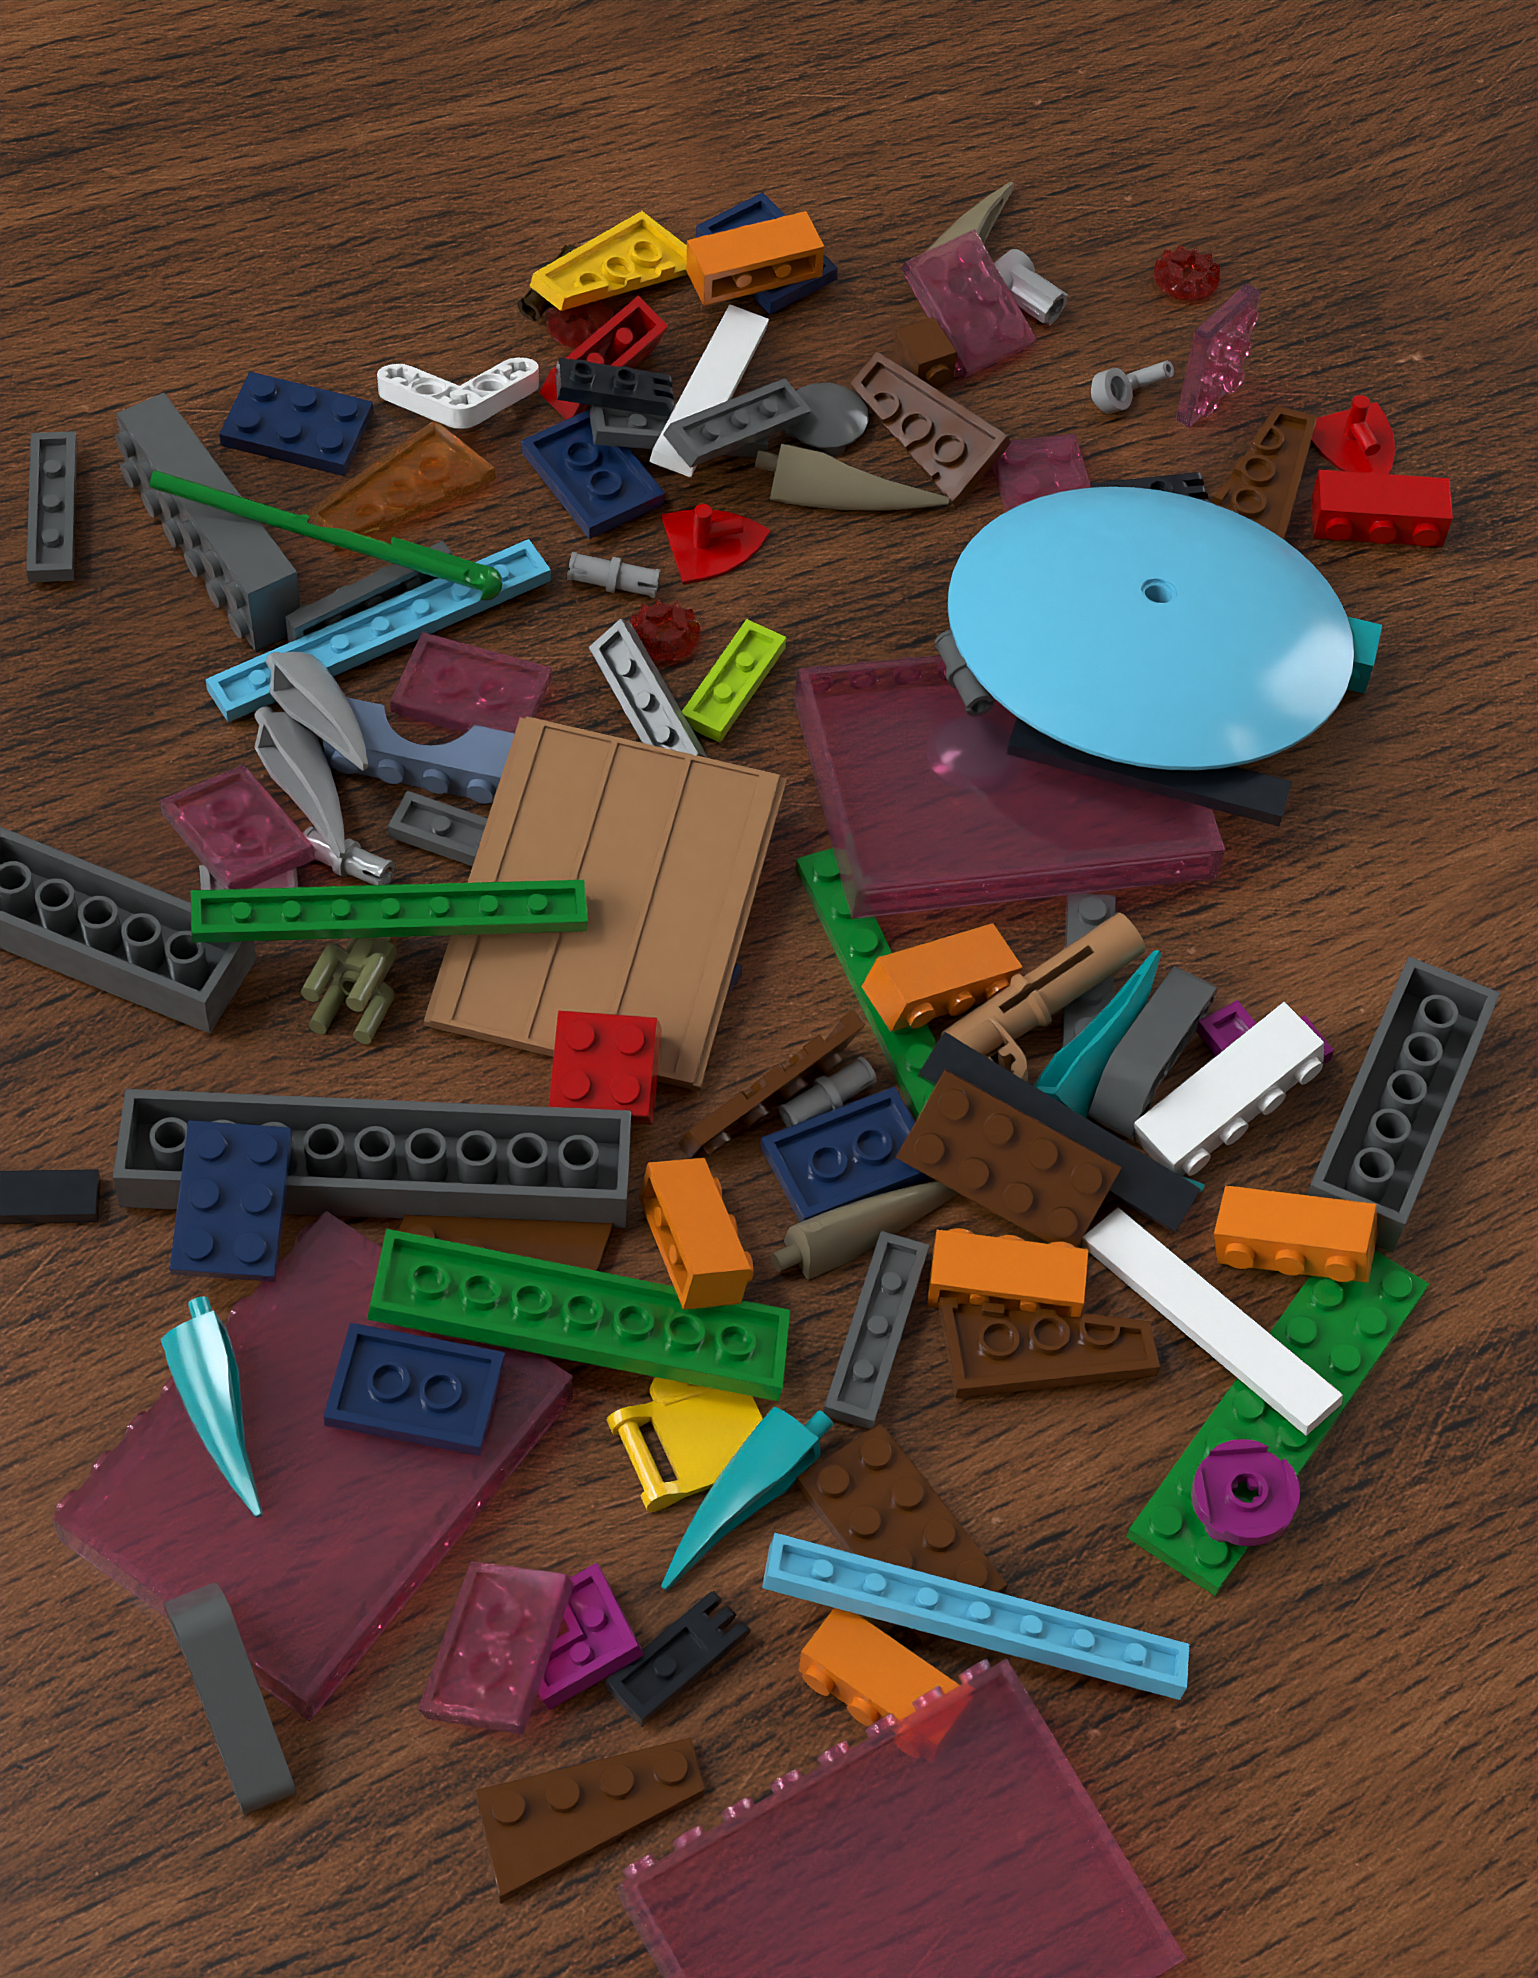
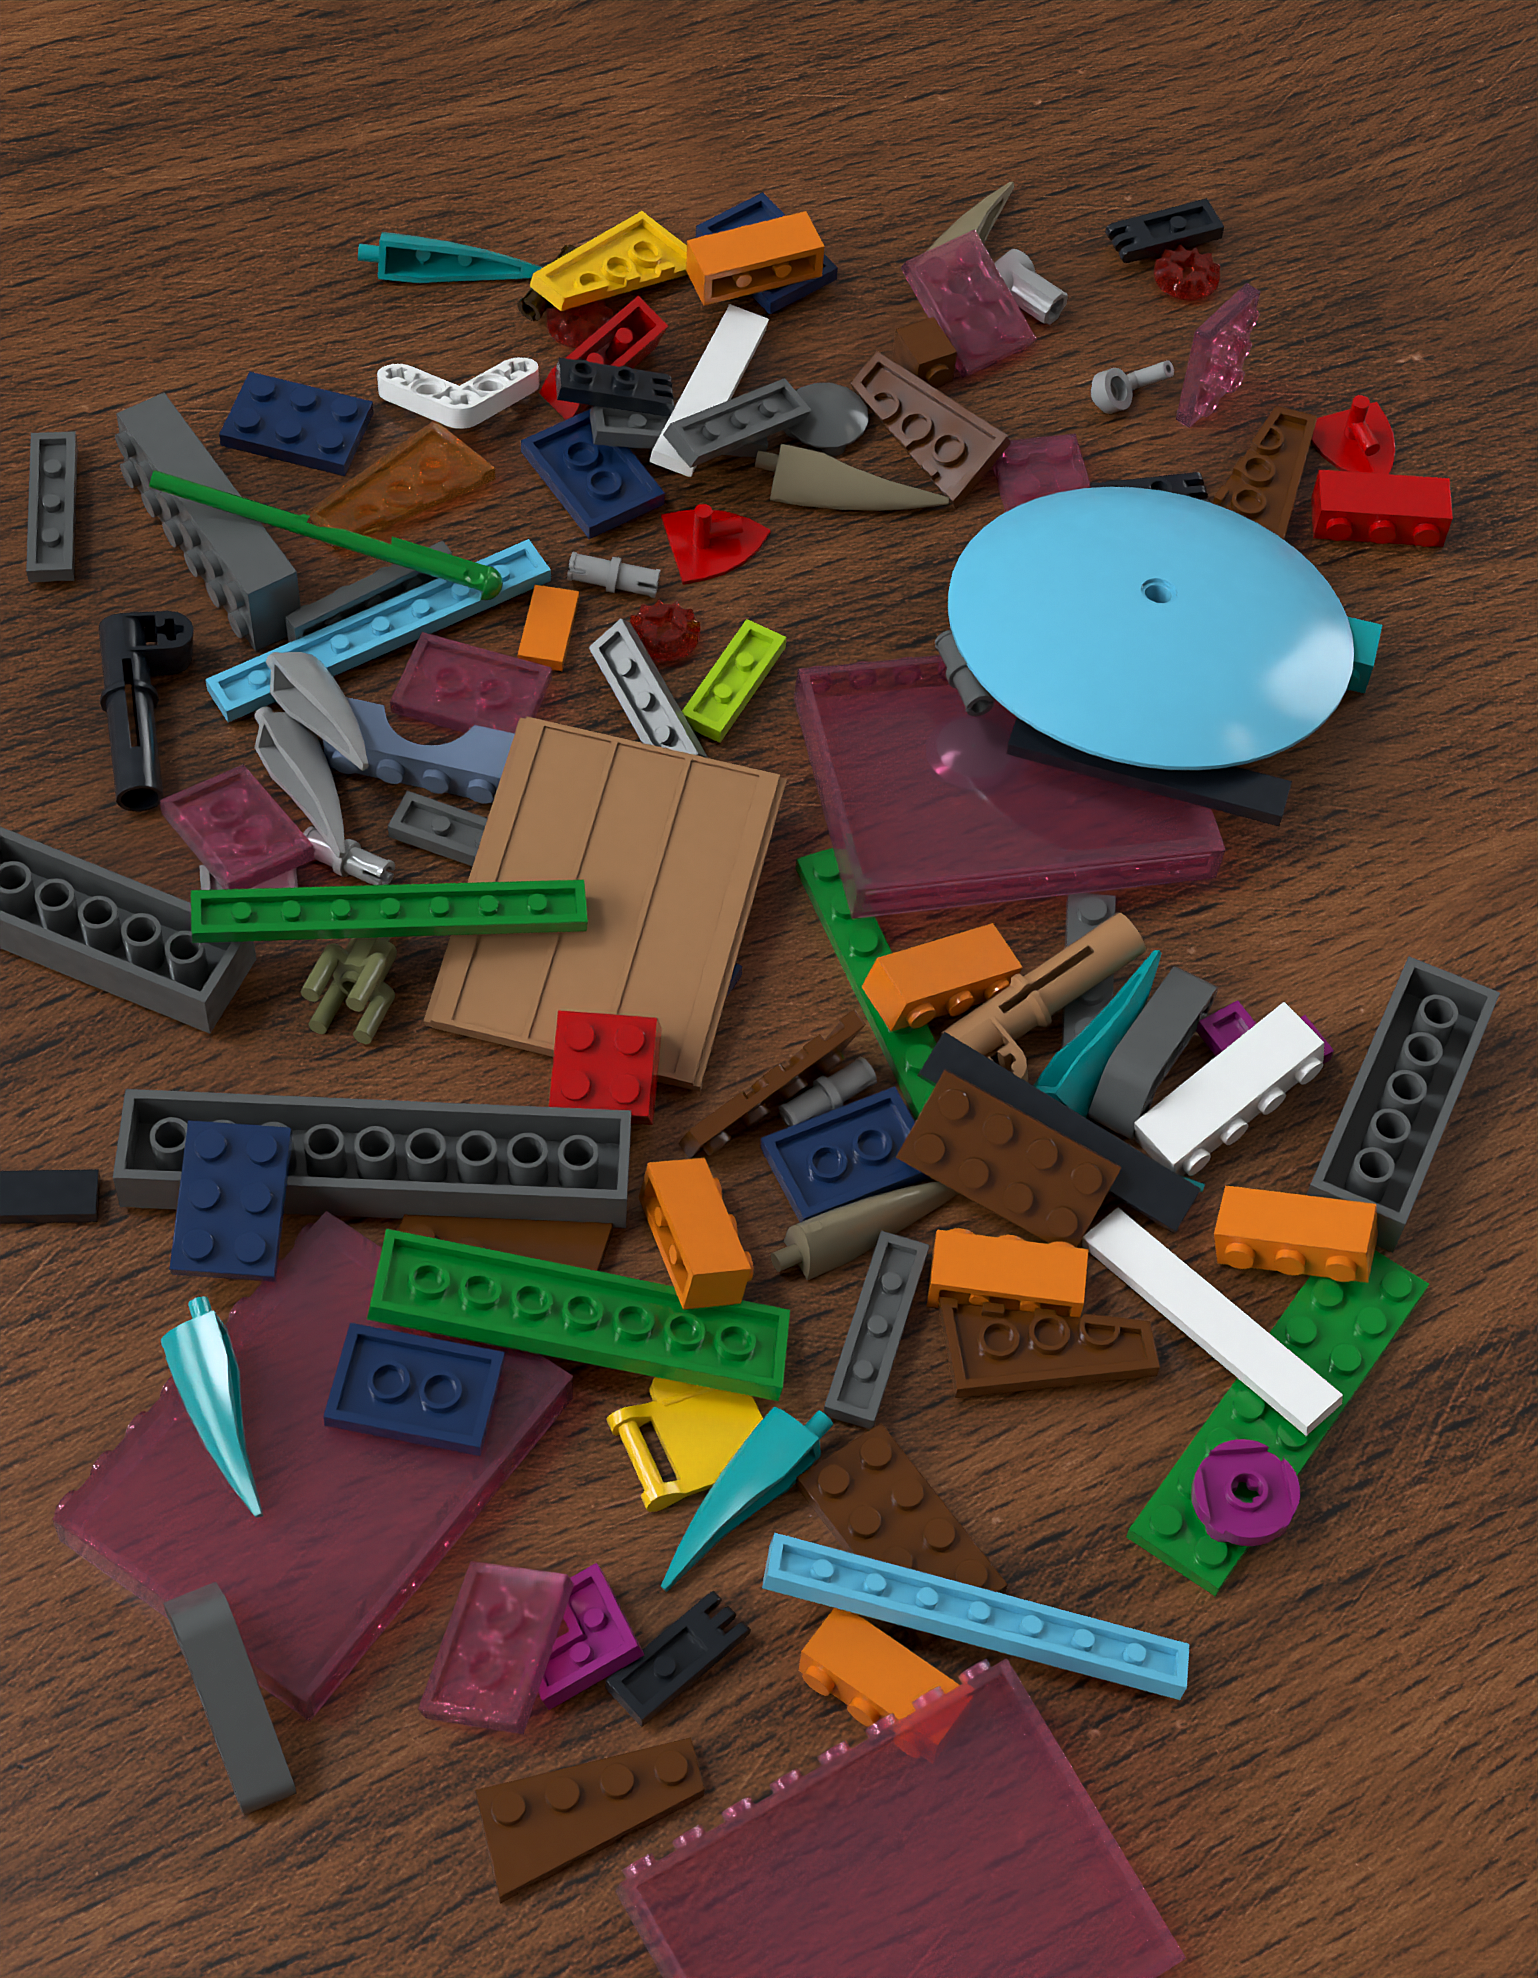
none -> black piece [98,611,194,812]
none -> teal piece [358,232,543,283]
none -> orange tile [517,585,579,671]
none -> black hinge [1105,198,1224,263]

